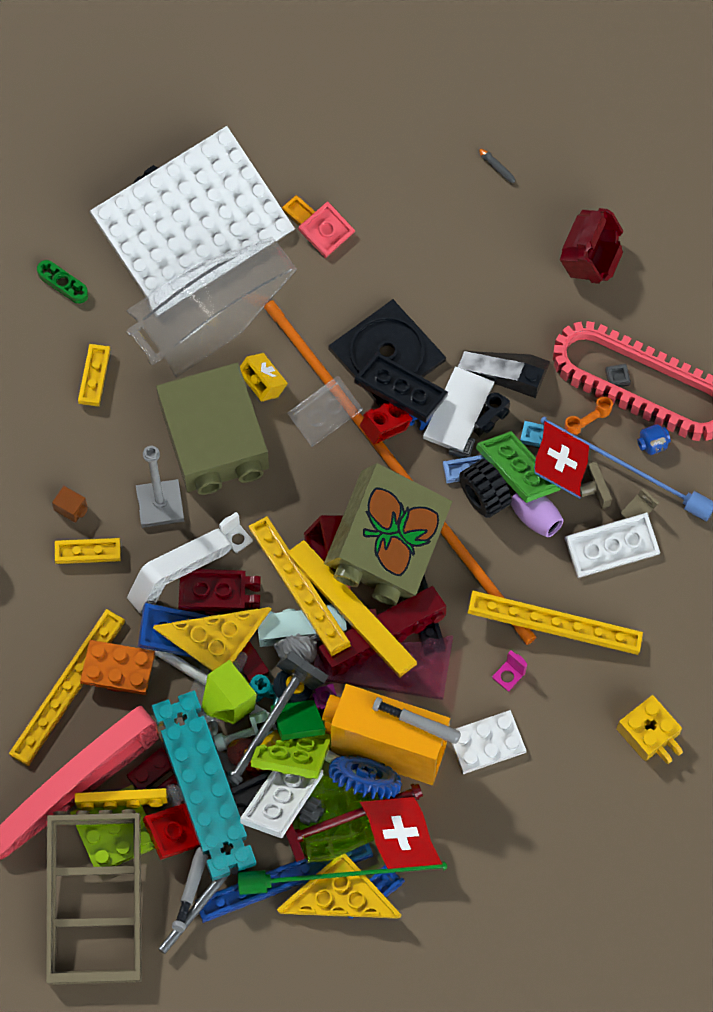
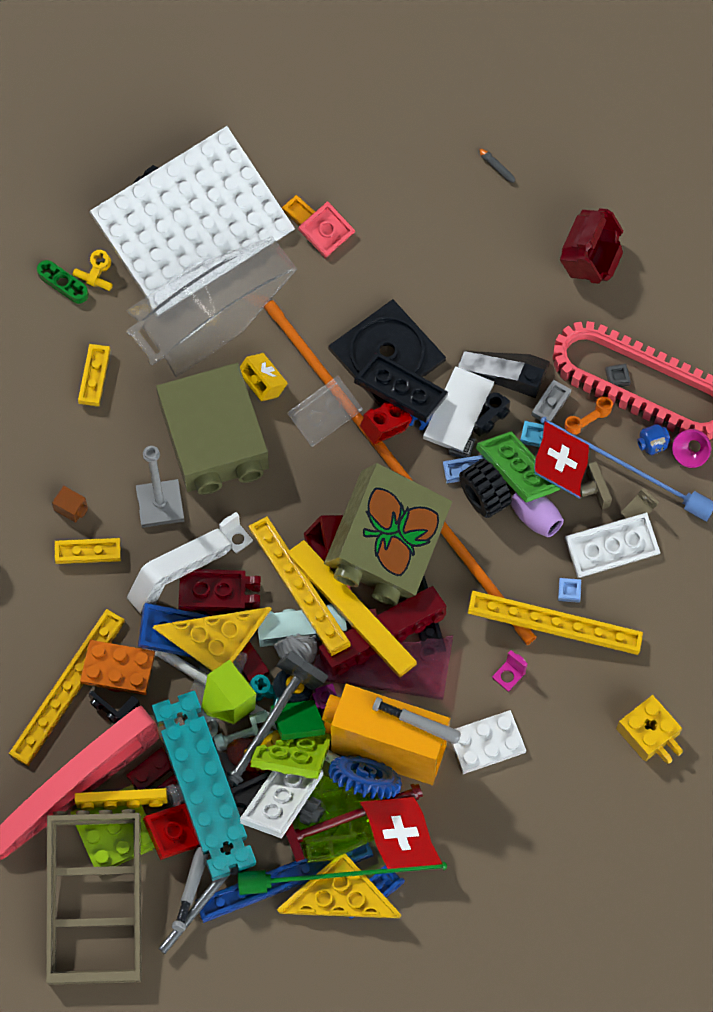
none -> yellow piece [73,250,113,291]
none -> black bracket [88,690,140,724]
none -> light grey plate [532,379,571,422]
none -> light blue tile [558,578,581,603]
none -> dark pink piece [672,429,712,468]

